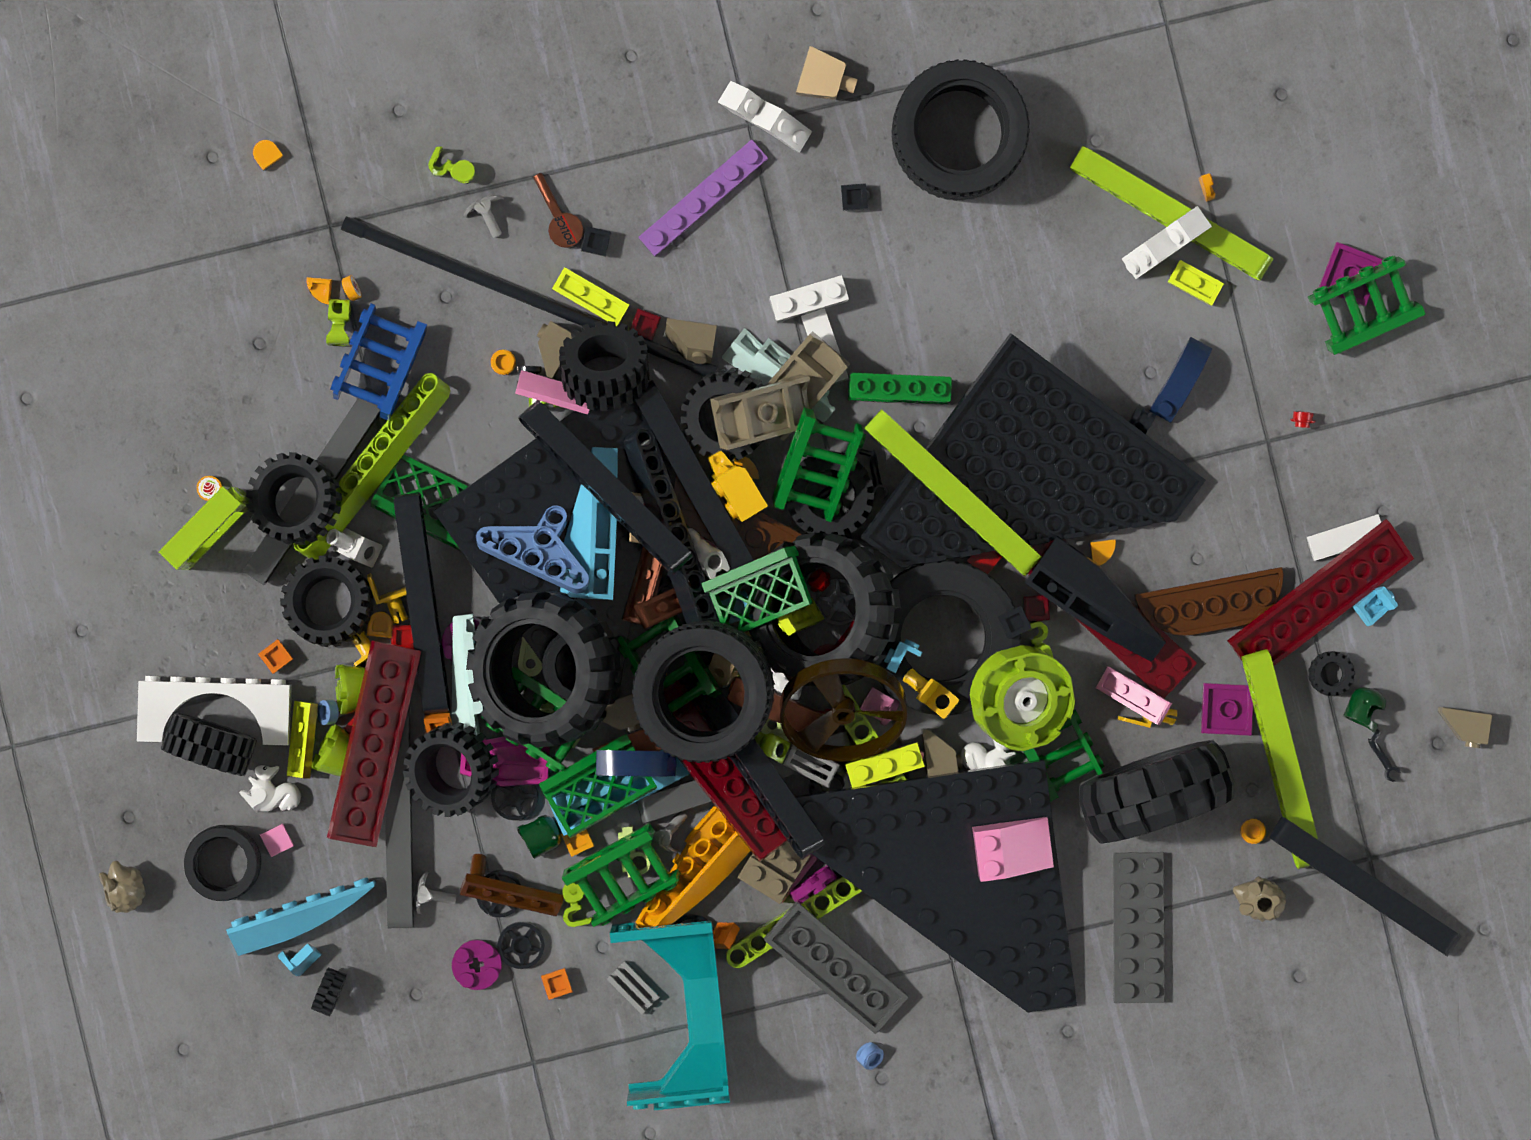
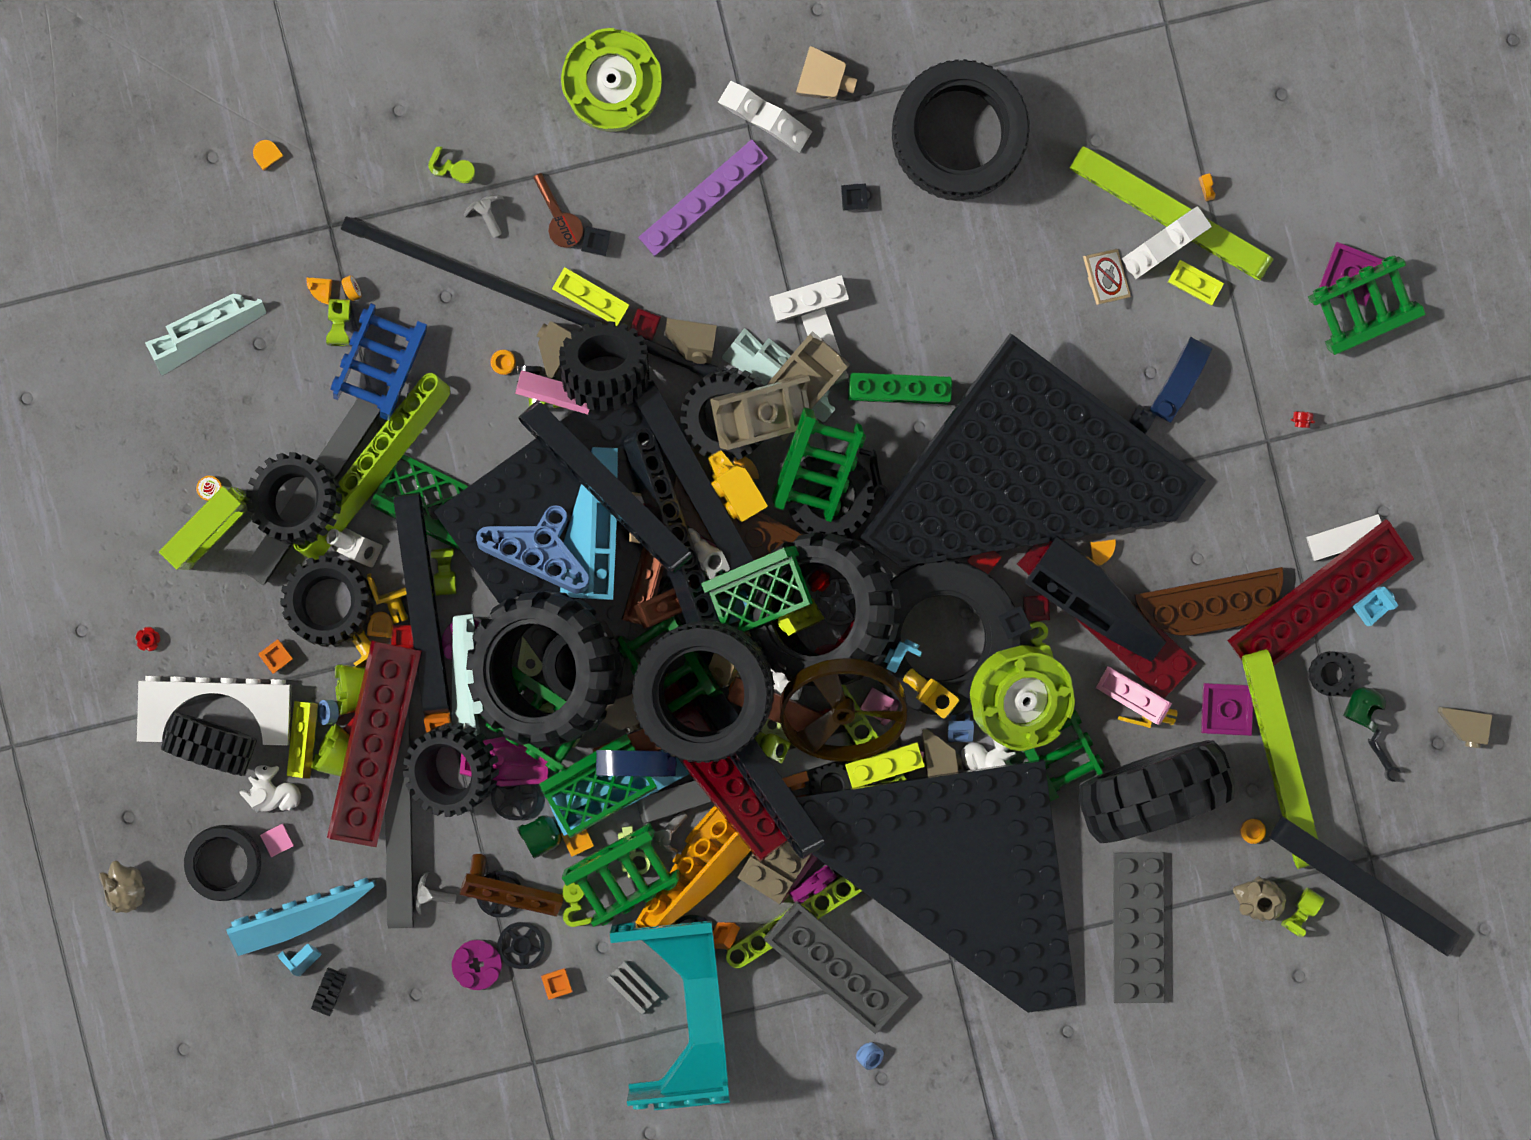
light grey tile [783,745,839,787] -> none
lime beam [864,409,1042,576] -> none
bright pink slope [972,817,1054,882] -> none
none -> red plate [135,627,160,651]
none -> light aqua wedge [145,294,266,375]
none -> lime leg [431,548,457,596]
none -> lime piece [561,28,662,132]
none -> orange plate [782,771,809,791]
none -> medium blue tile [948,714,974,742]
none -> piece [1083,249,1131,305]
none -> lime leg [1281,887,1325,937]

